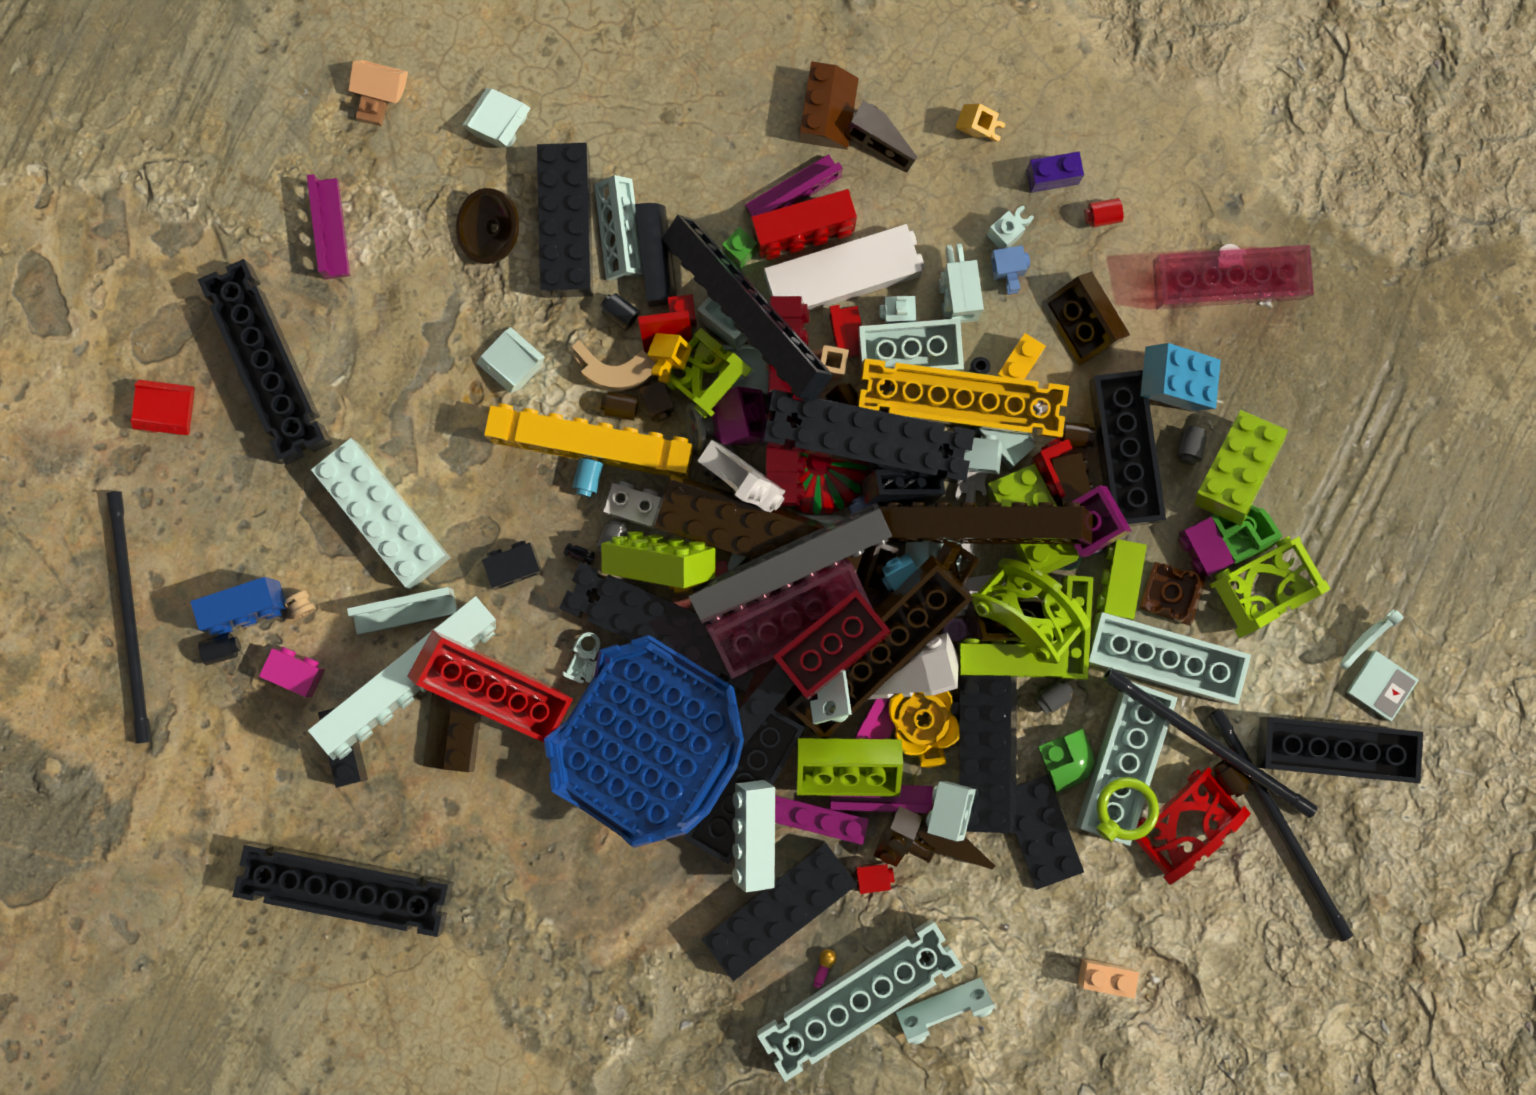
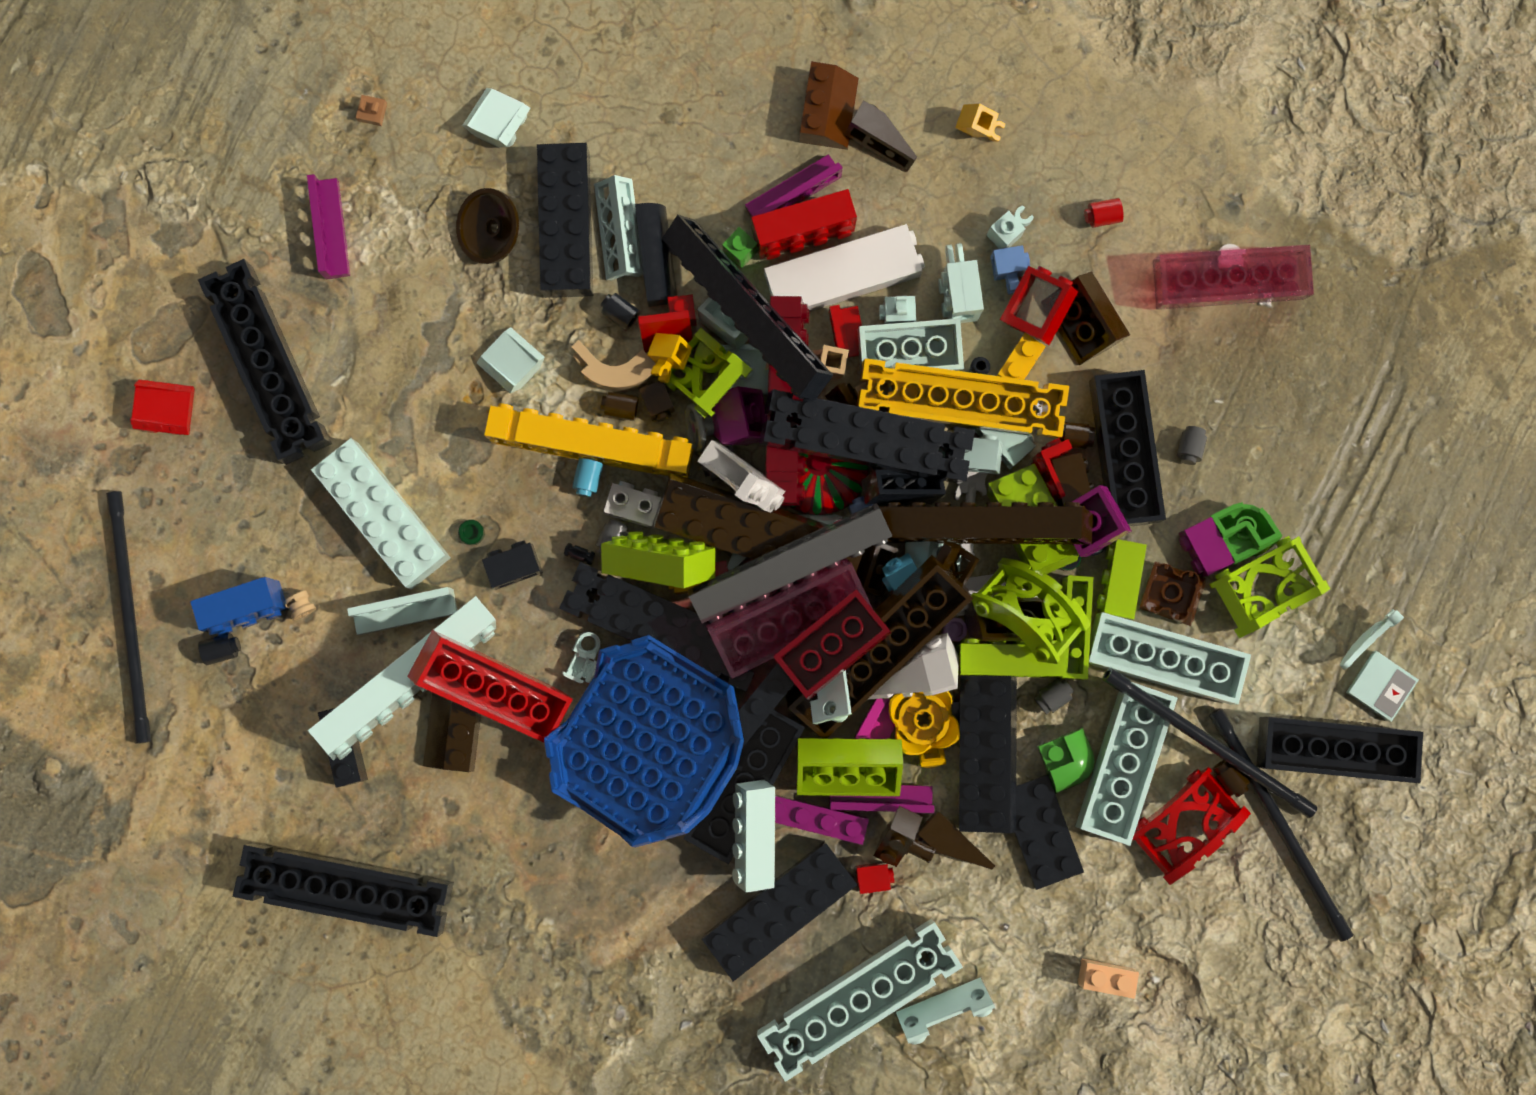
dark pink brick [259,646,325,697] -> none
light nougat brick [349,59,408,103] -> none
piece [813,949,837,989] -> none
light aqua brick [926,781,976,841] -> none
dark purple brick [1026,151,1084,193] -> none
lime piece [1095,777,1159,843] -> none
dark azure brick [1141,343,1221,411] -> none
lime brick [1194,410,1288,526] -> none
none -> dark green tile [458,520,485,546]
none -> red window [1000,266,1078,345]

